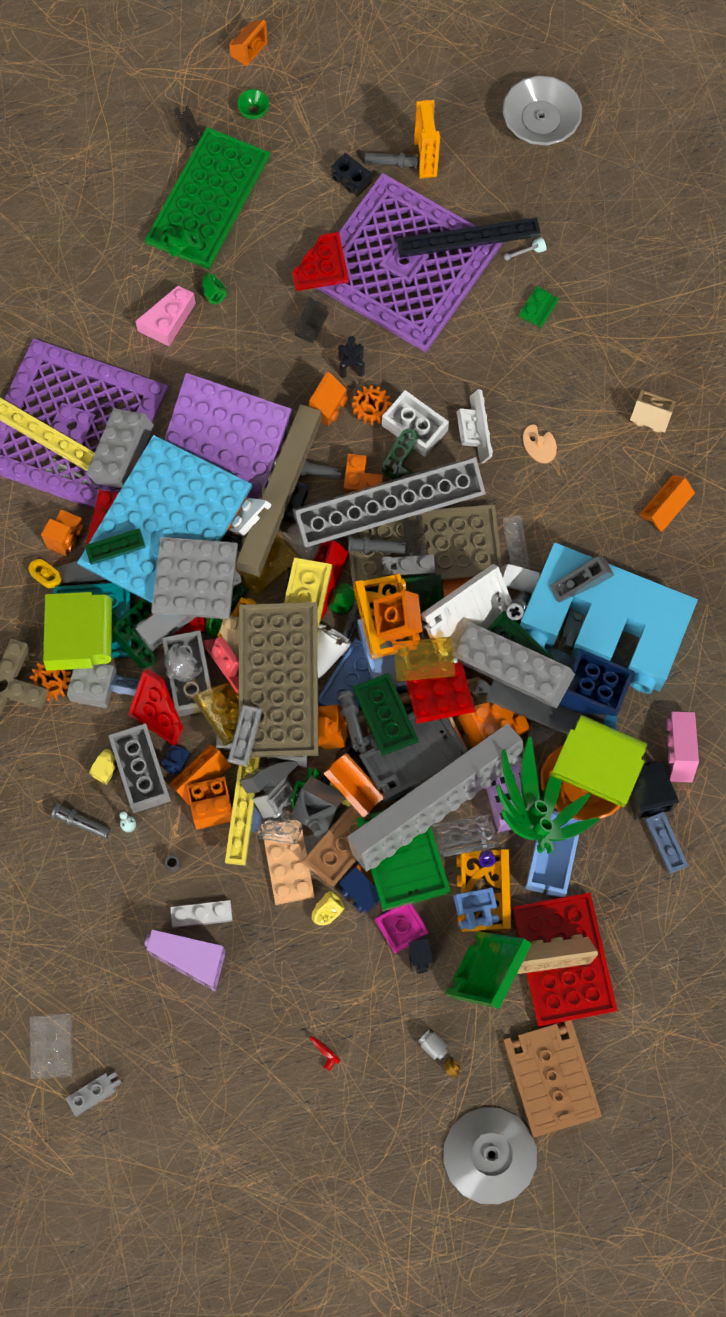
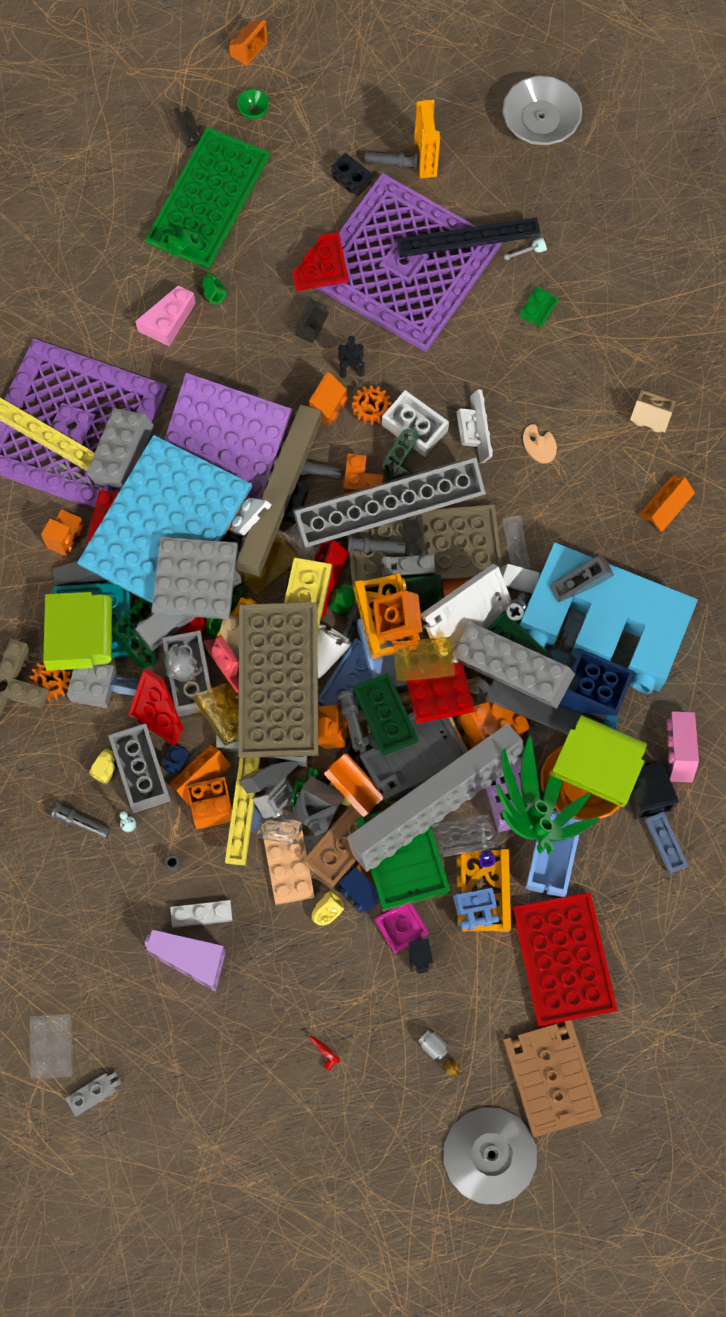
yellow plate [28,559,61,588] -> none
dark green plate [85,528,146,565] -> none
light grey tile [228,705,263,767] -> none
green door [445,931,532,1009] -> none
tan slope [517,934,598,974] -> none

